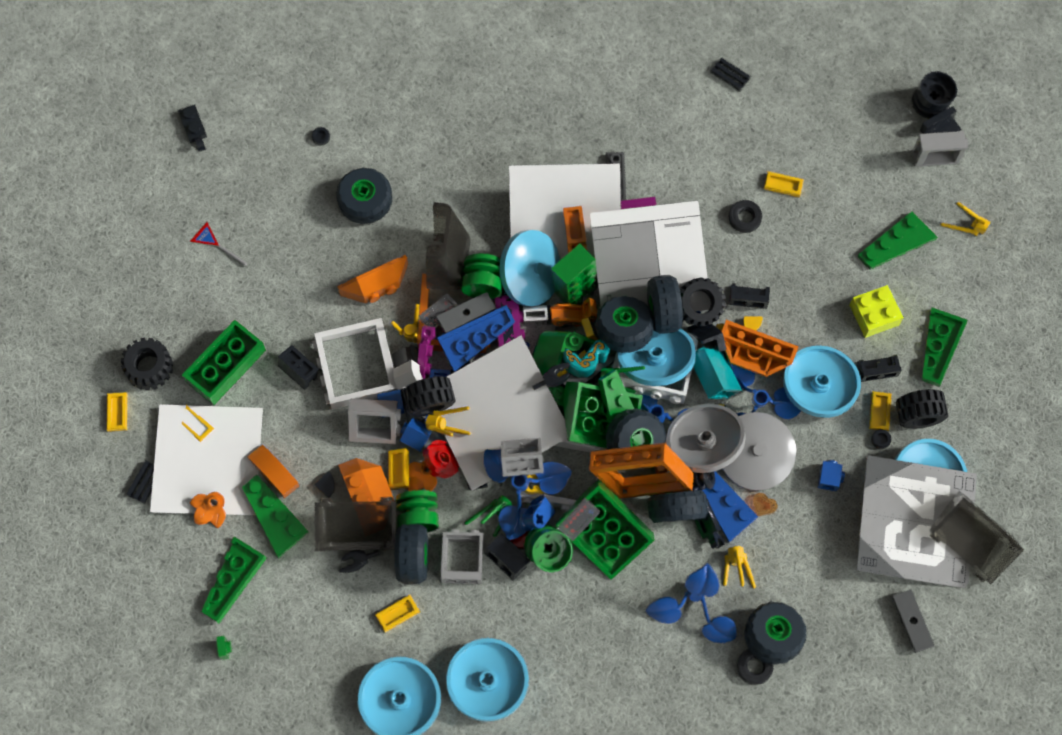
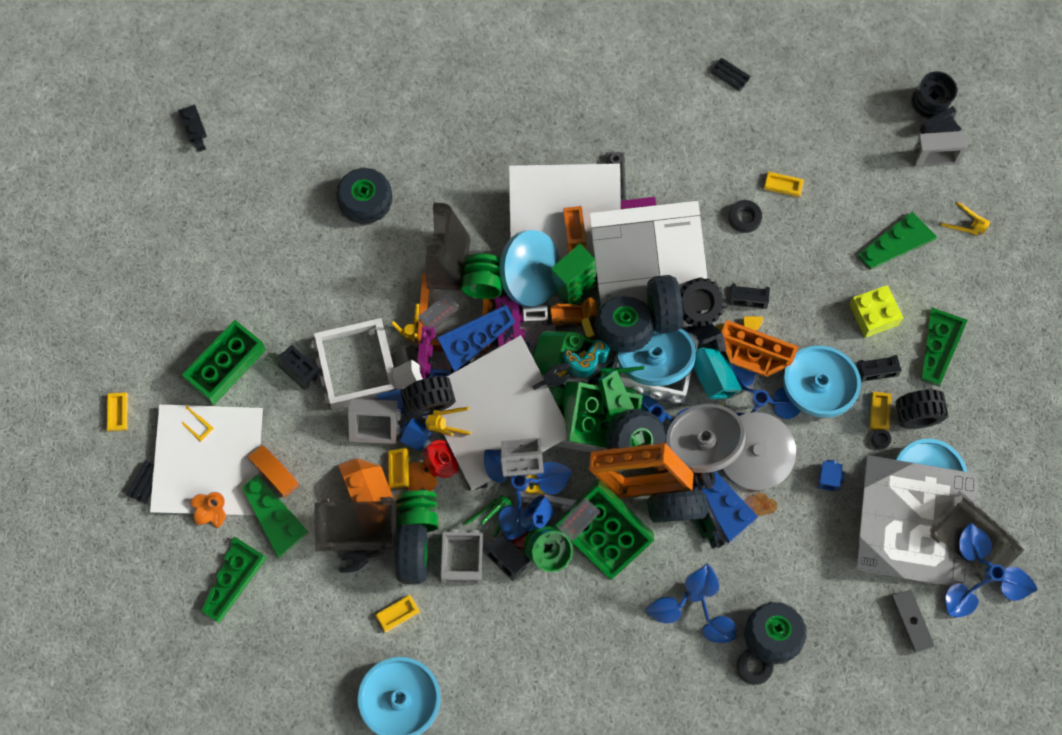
black tyre [121,338,173,390] -> none
piece [189,222,247,266] -> none
green plate [216,636,232,660] -> none
black tile [312,127,330,146] -> none
black tile [315,471,335,499] -> none
orange wedge [337,255,408,304] -> none
dark grey tile [436,292,496,334] -> none
medium azure dish [447,638,529,722] -> none
yellow plant [723,546,756,589] -> none
none -> blue plant [945,524,1038,617]

